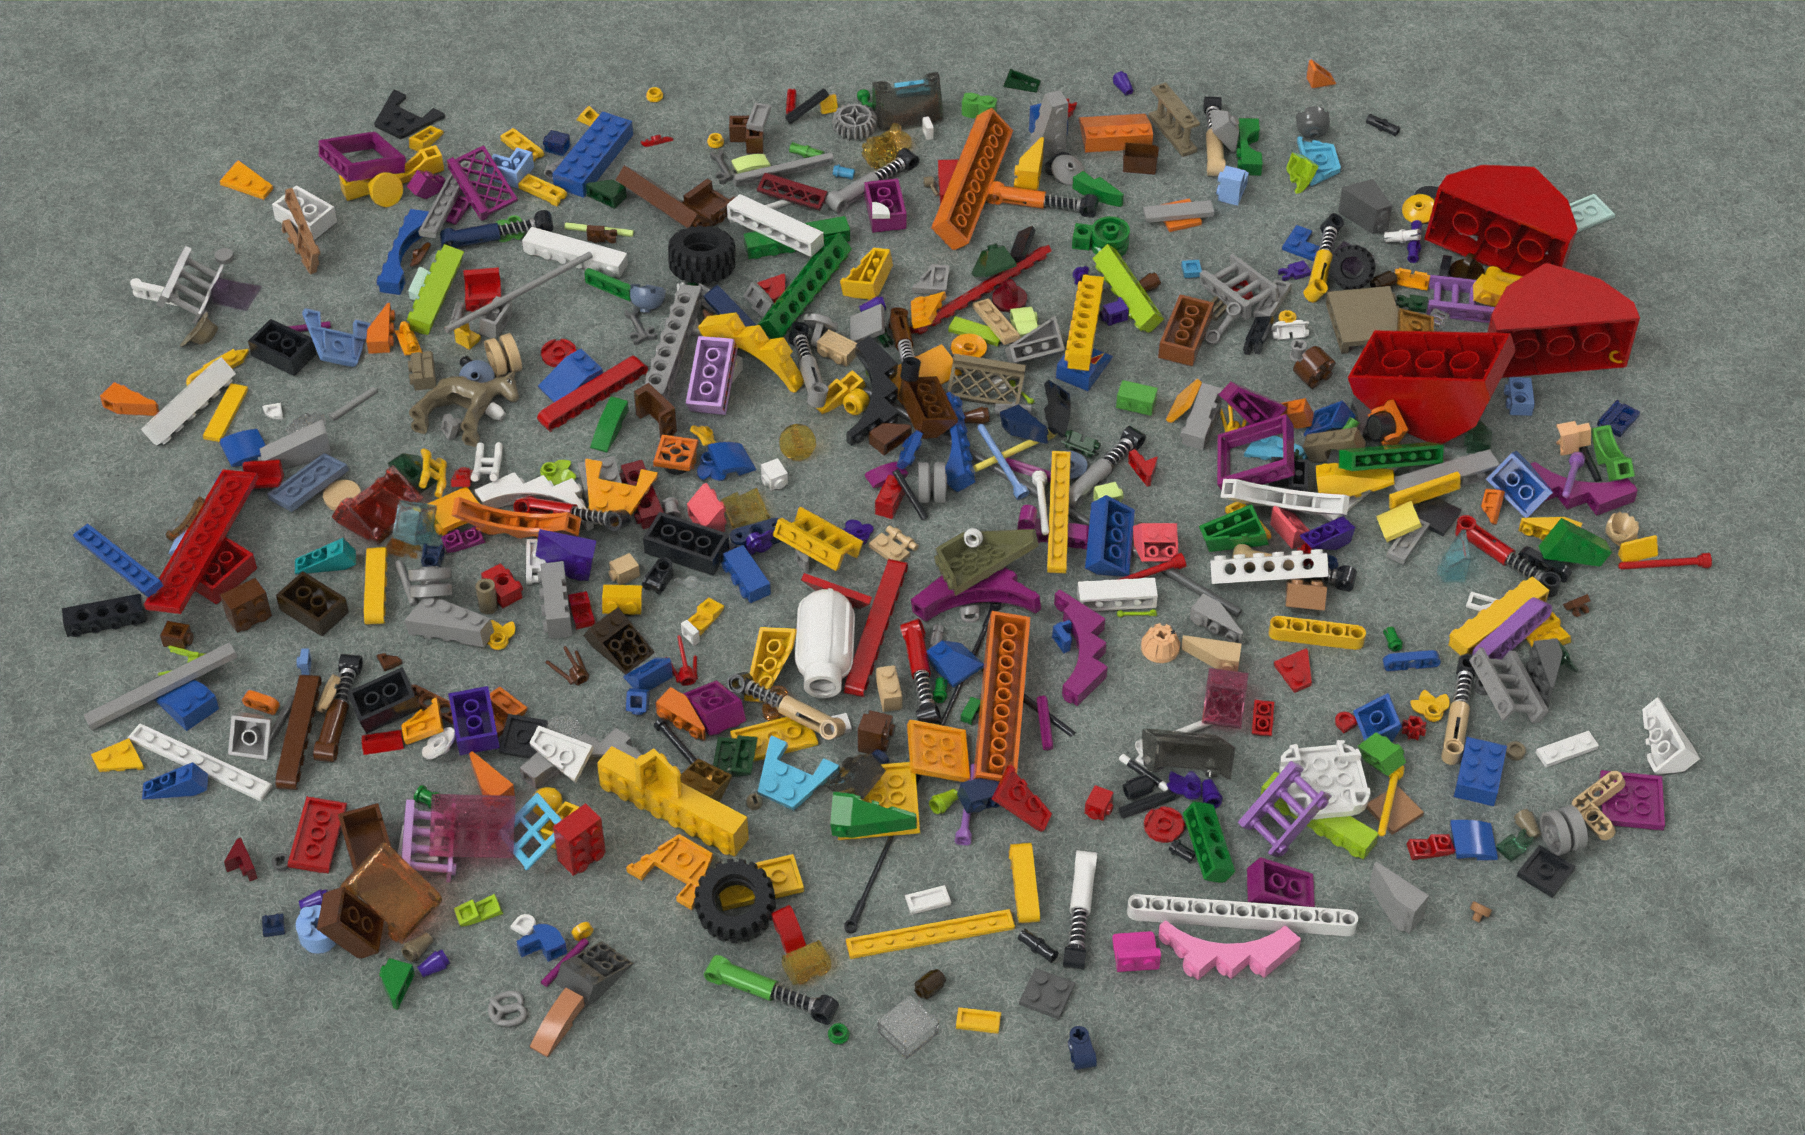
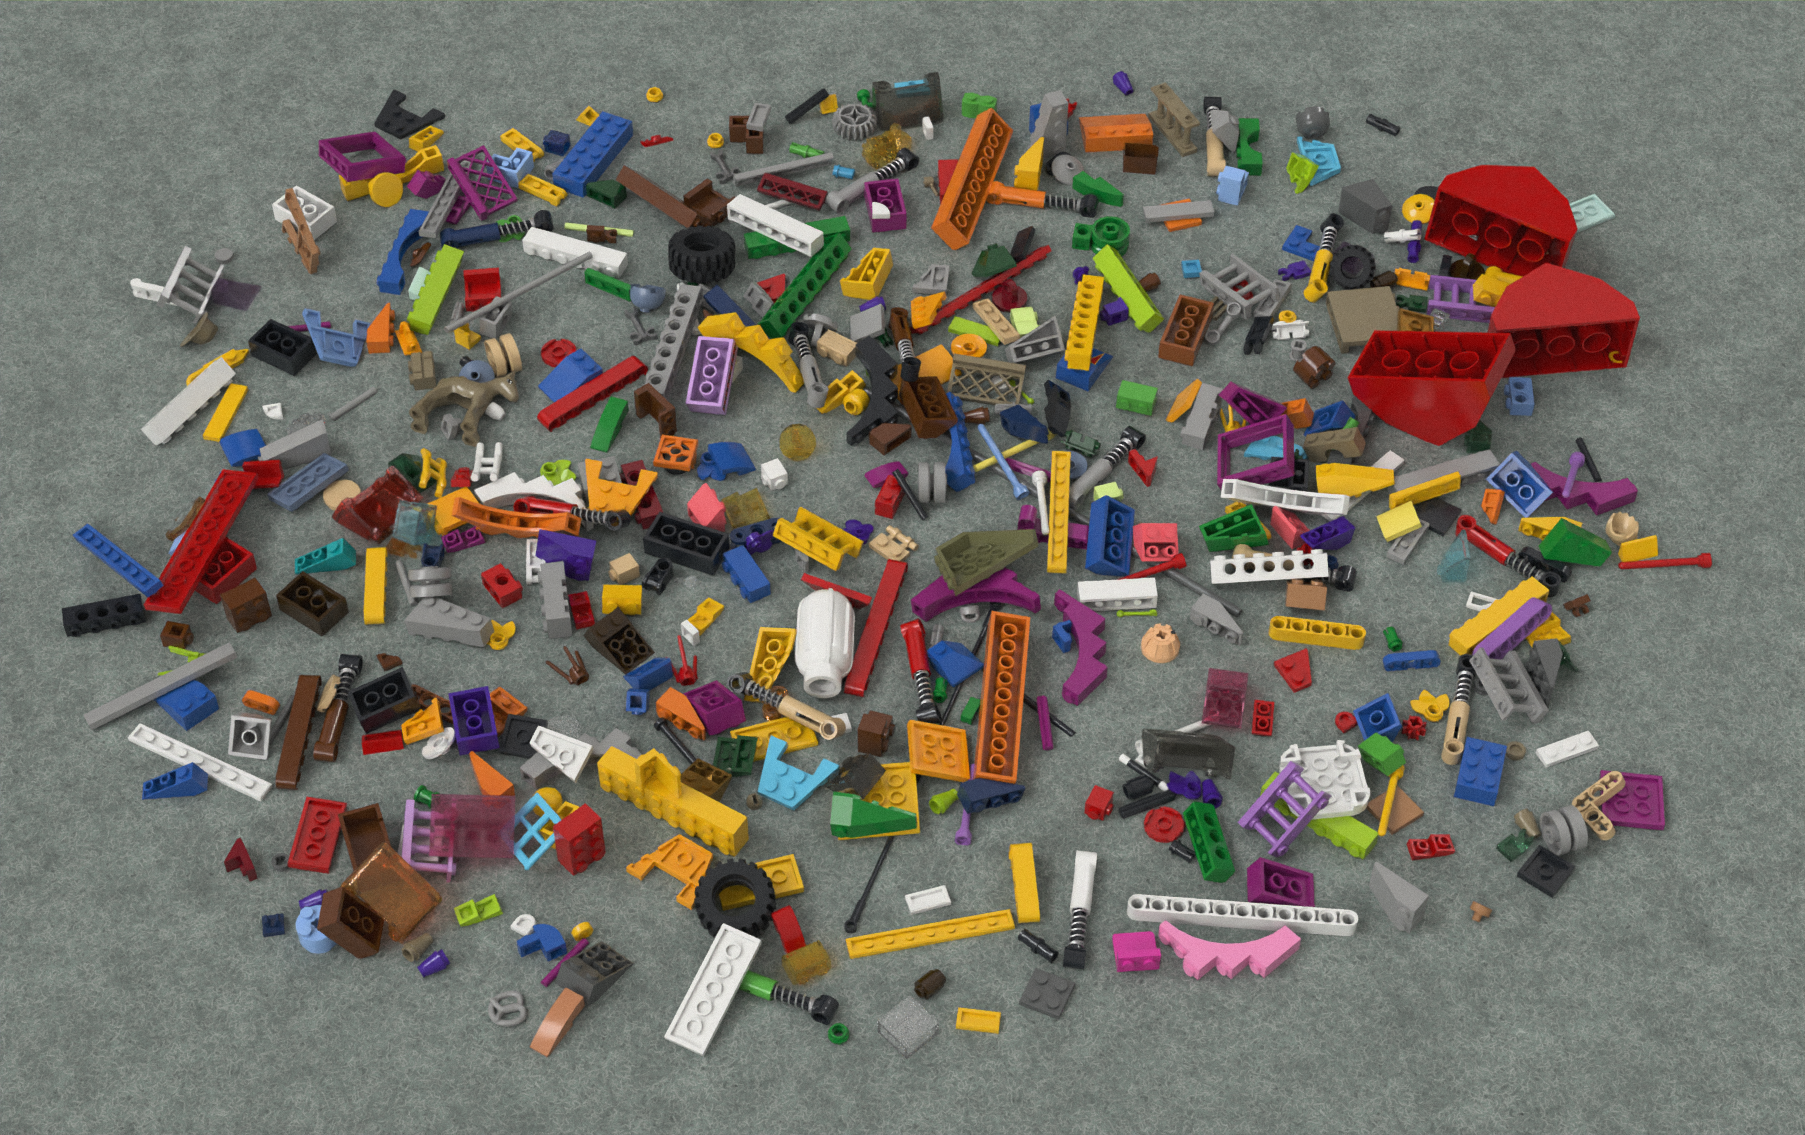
yellow wing [91,738,144,772] -> none
orange slope [100,382,159,416] -> none
light orange wing [219,160,273,200] -> none
medium blue plate [297,648,312,675] -> none
green slope [379,958,415,1010] -> none
dark tan piece [475,578,498,614] -> none
light grey bush [662,497,681,518] -> none
yellow plate [690,425,717,446] -> none
yellowish green slope [731,154,771,174] -> none
red axle [786,89,796,114] -> none
dark blue tile [870,749,890,765] -> none
tan brick [876,665,902,712] -> none
blue wing [896,430,923,470] -> none
white plate [964,528,983,547] -> none
red wing [992,764,1052,832] -> none
dark green slope [1003,69,1041,93] -> none
dark blue piece [1068,1026,1097,1070] -> none
tan slope [1181,635,1242,673] -> none
orange slope [1306,59,1336,88] -> none
green brick [1339,442,1444,471] -> none
piece [1367,400,1408,446] -> none
blue slope [1450,820,1498,860] -> none
light nougat piece [1556,421,1591,456] -> none
bright green arch [1591,425,1635,481] -> none
clear blue plate [1597,400,1640,437] -> none
white wedge [1642,697,1700,775] -> none
none -> white plate [664,923,762,1057]

